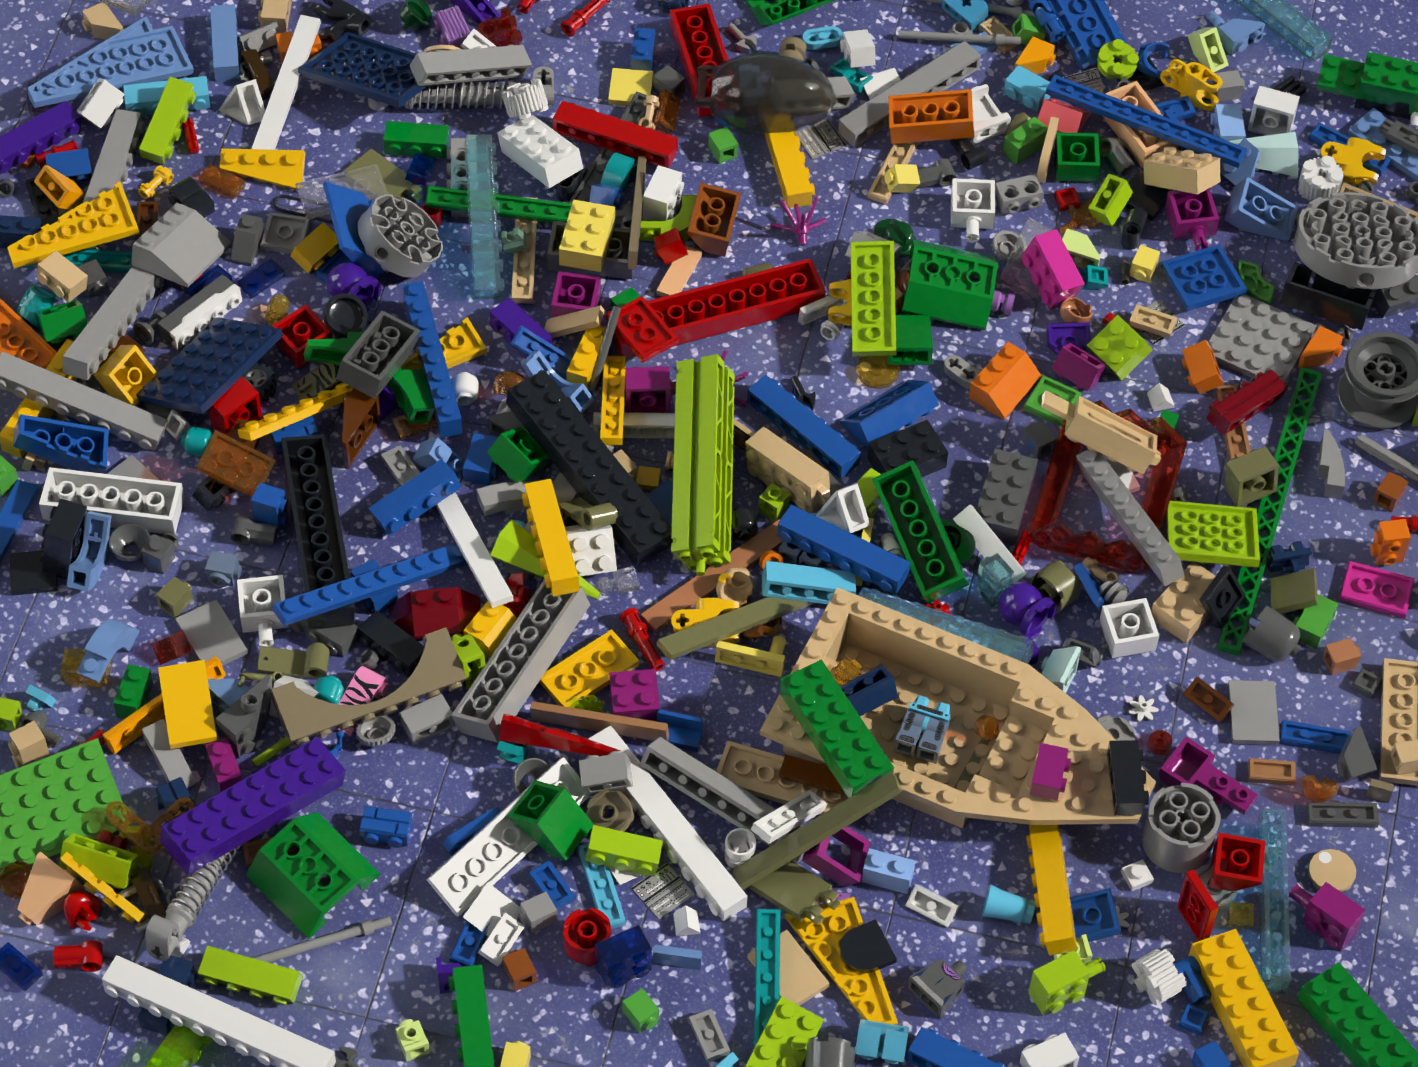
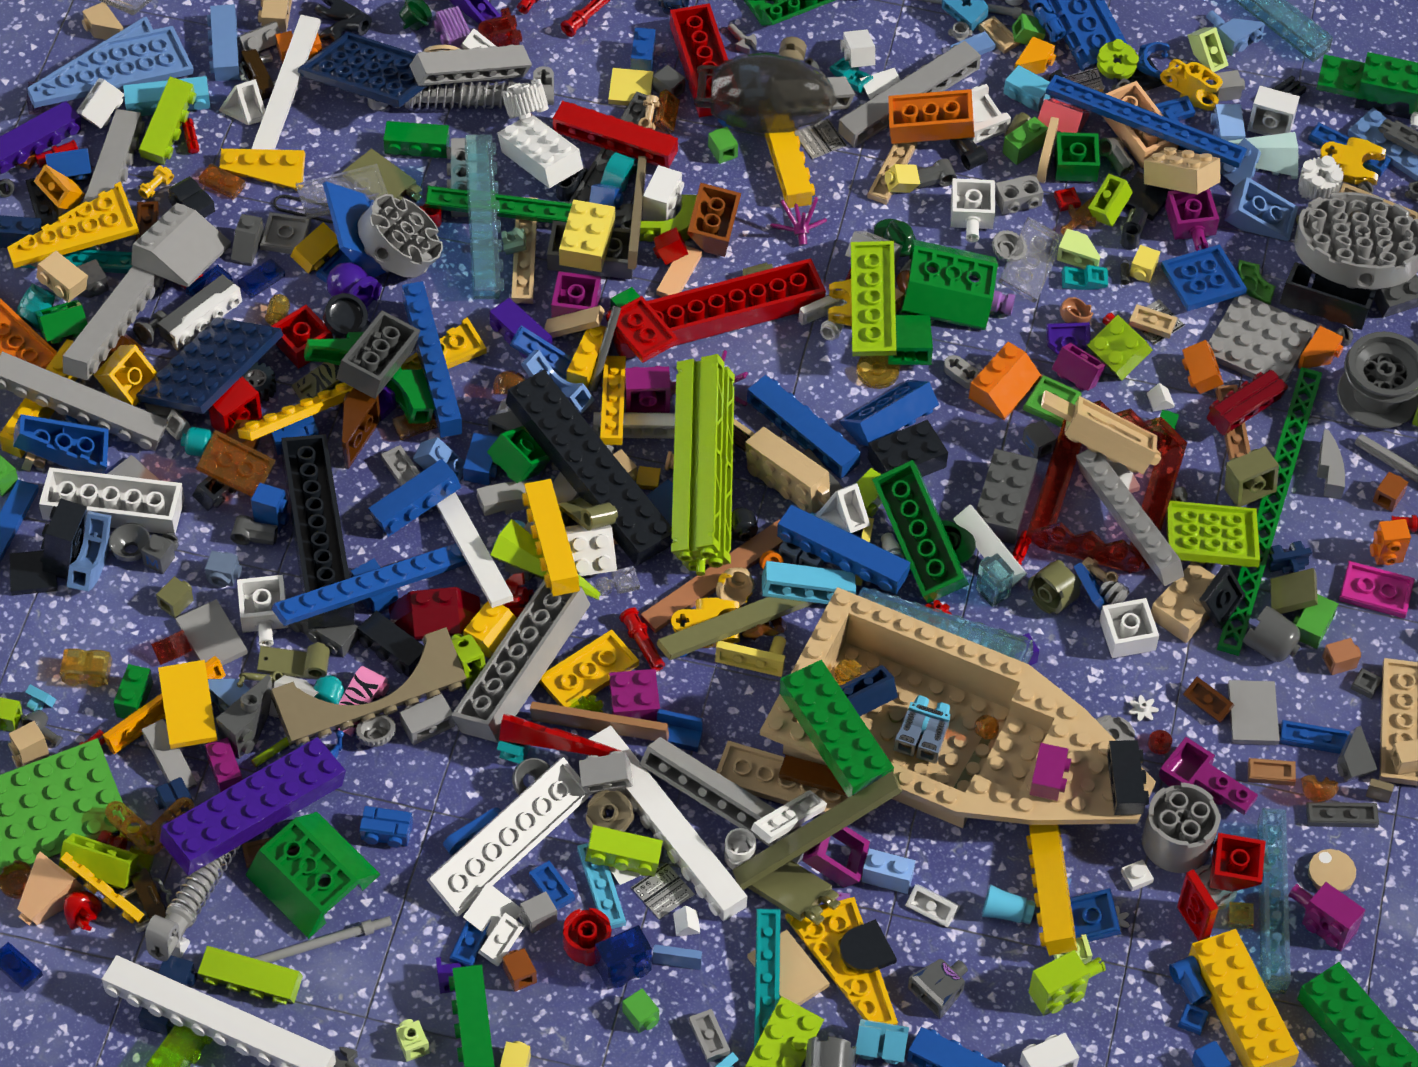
red piece [53,940,103,972] -> none
medium blue arch [77,619,139,683] -> none
dark grey hinge [360,650,380,670] -> none
clear blue plate [405,153,435,186] -> none
white head [451,372,479,406] -> none
green slope [507,780,594,861] -> none
lime brick [758,483,790,522] -> none
black bar [790,376,816,410] -> none
medium azure plate [802,26,843,50] -> none
light grey bar [898,30,1021,46] -> none
dark purple tile [999,582,1057,638] -> none
dark pink brick [1022,229,1085,310] -> none
light aqua slope [1041,646,1081,693] -> none
dark grey helmet [1059,638,1109,667] -> none
white brick [1131,948,1187,1005] -> none

